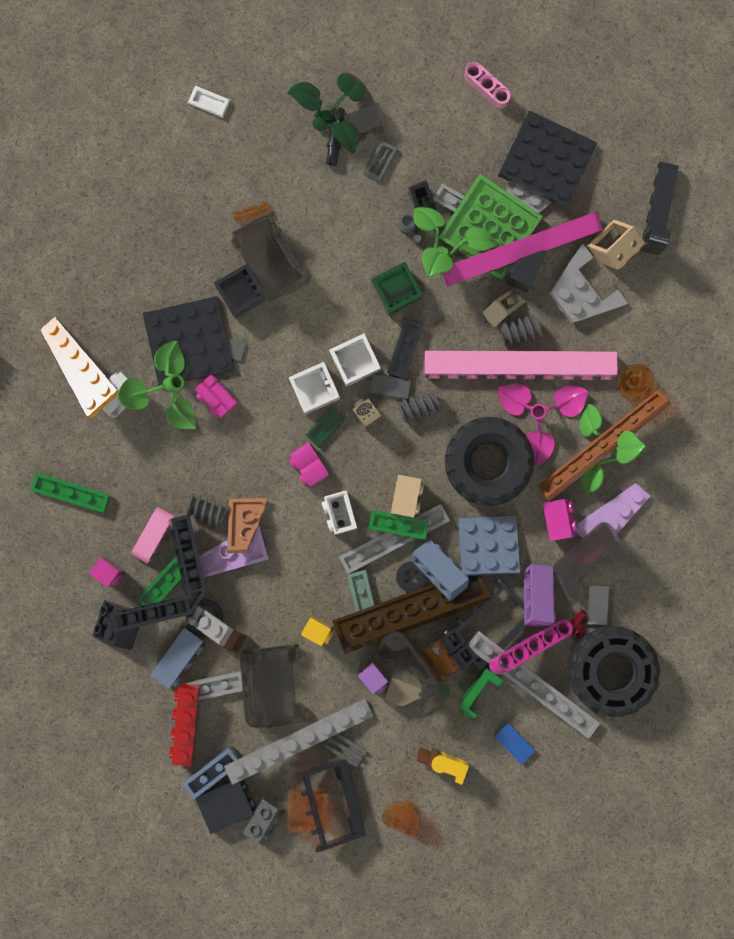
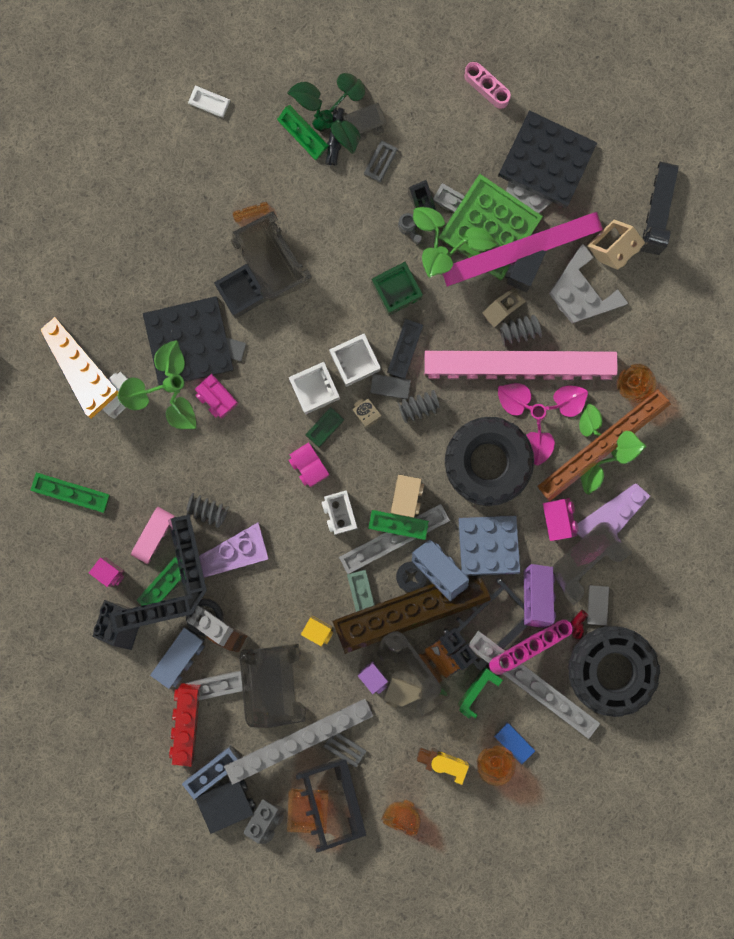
nougat wing [227,498,268,554] -> none
none -> green plate [277,105,329,160]
none -> clear orange cylinder [477,746,516,786]

